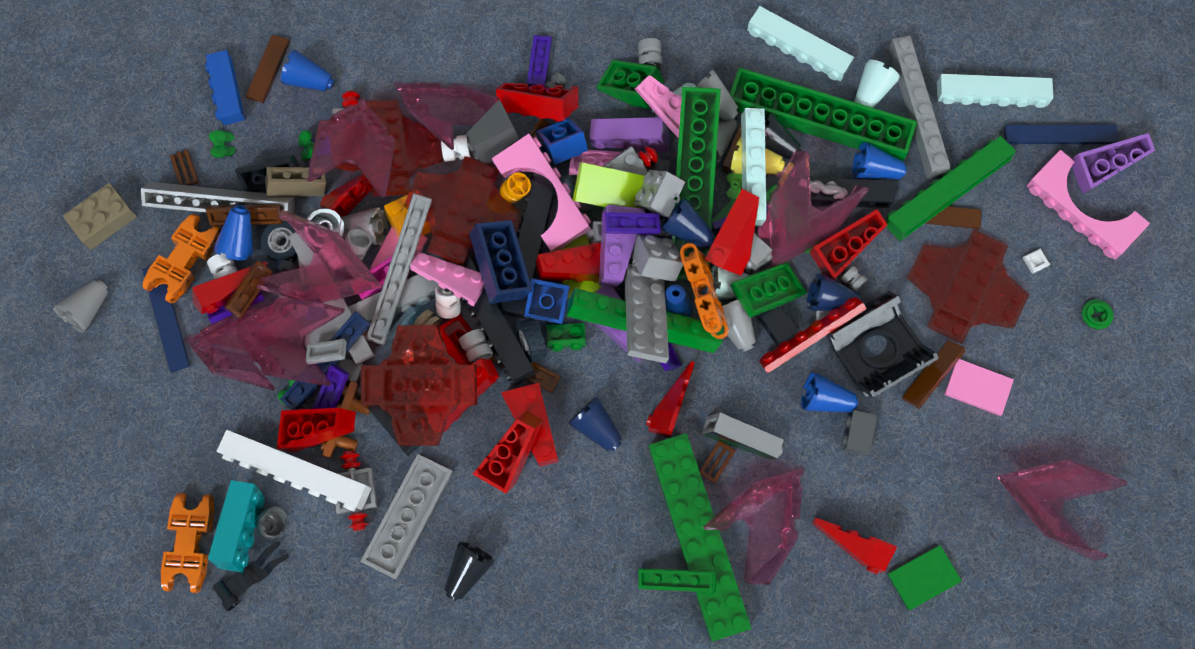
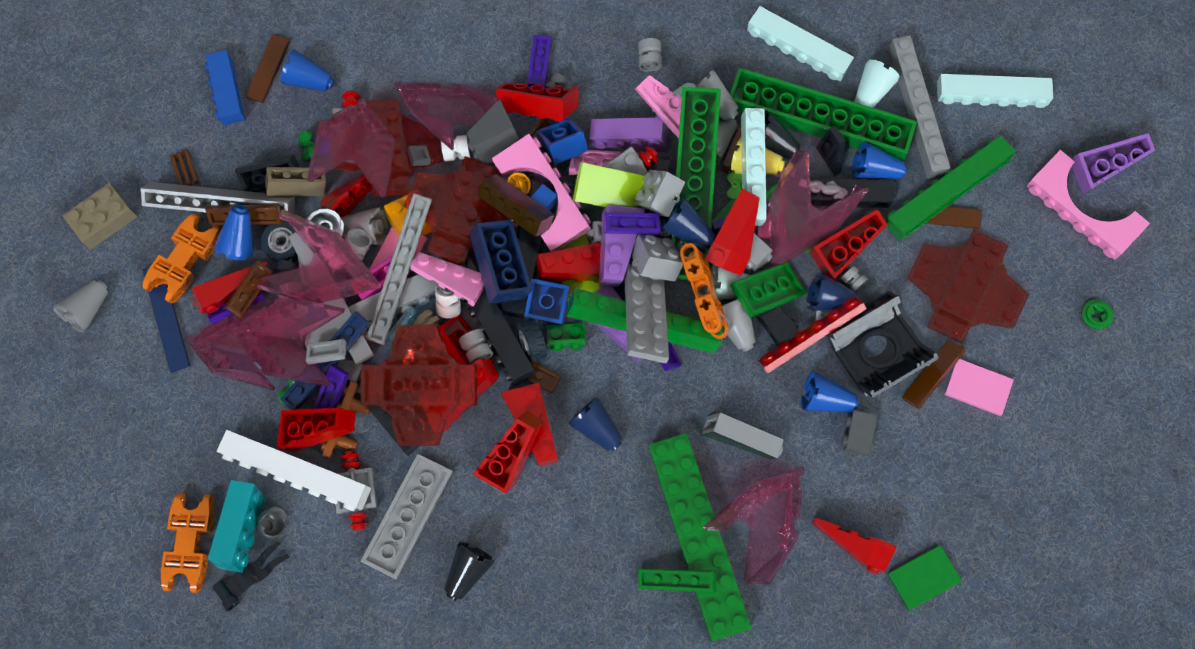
white wheel [207,253,238,279] -> none
green piece [209,130,236,158] -> none
green slope [596,60,664,109] -> none
red wedge [646,361,695,438] -> none
blue cone [665,285,693,317] -> none
reddish brown tile [699,440,736,484] -> none
clear pink windscreen [996,459,1127,561] -> none
dark blue tile [1004,125,1119,144] -> none
white tile [1023,249,1050,274] -> none
none -> dark grey tile [407,145,431,166]
none -> dark brown brick [478,174,555,237]
none -> blue brick [531,184,558,211]
none -> black wing [816,126,846,176]

